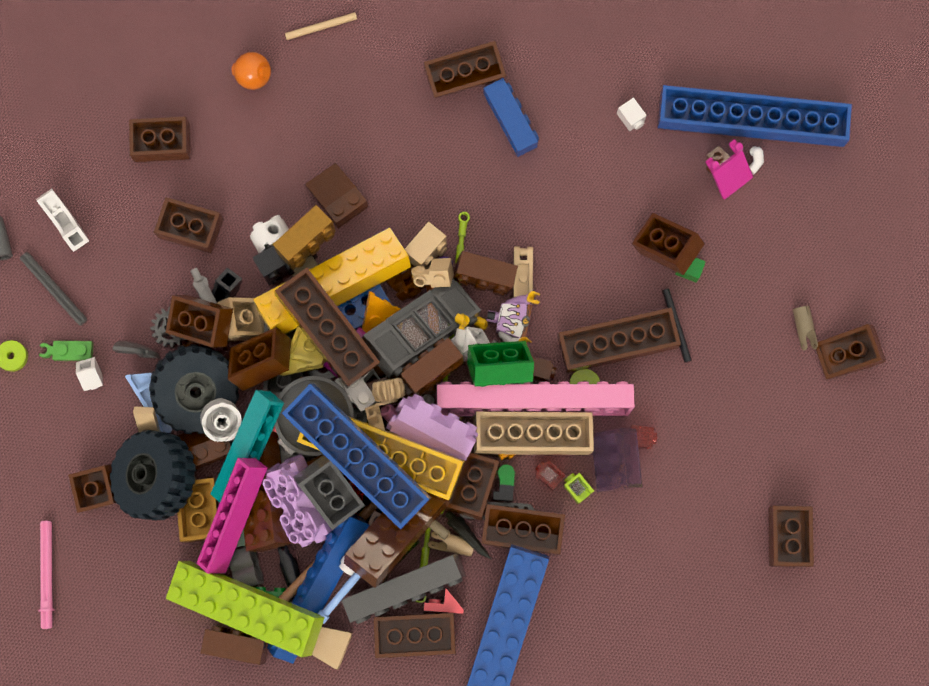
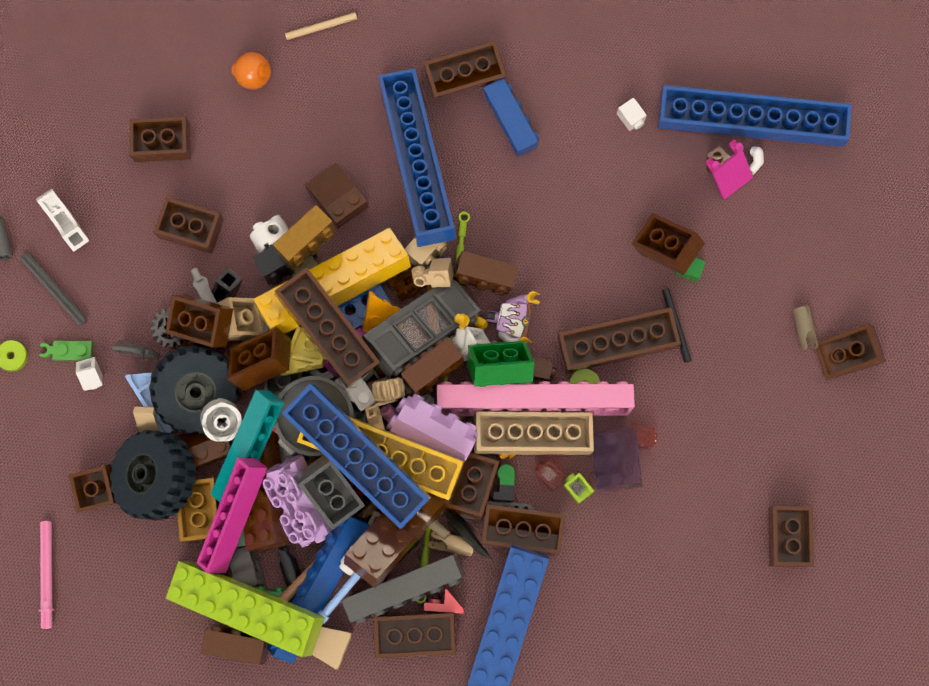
tan plate [513,246,533,298] -> none
none -> blue brick [378,68,456,247]

